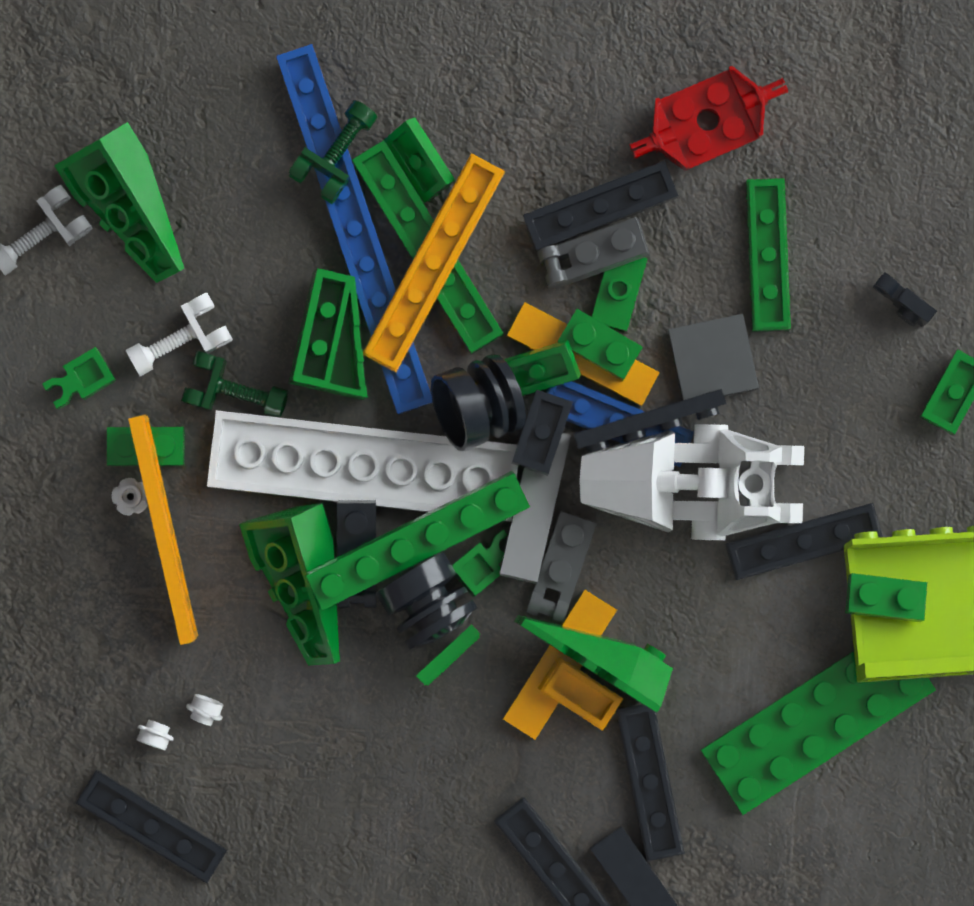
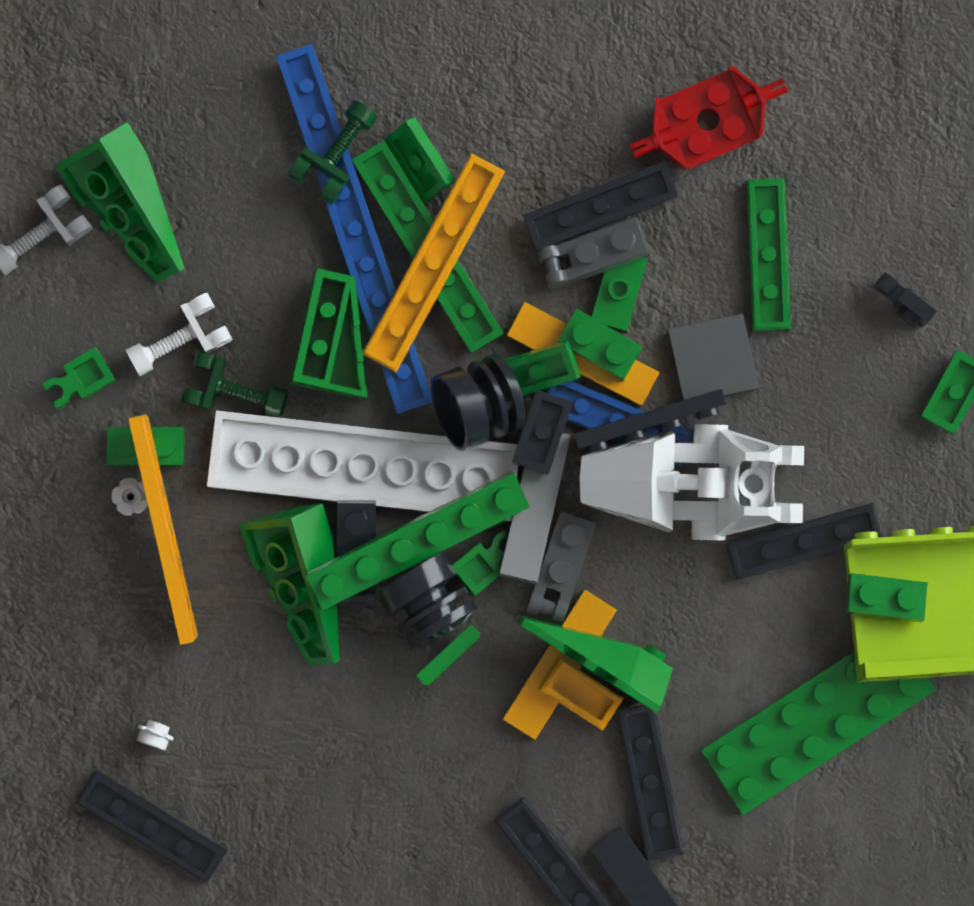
white plate [186,694,223,726] -> none

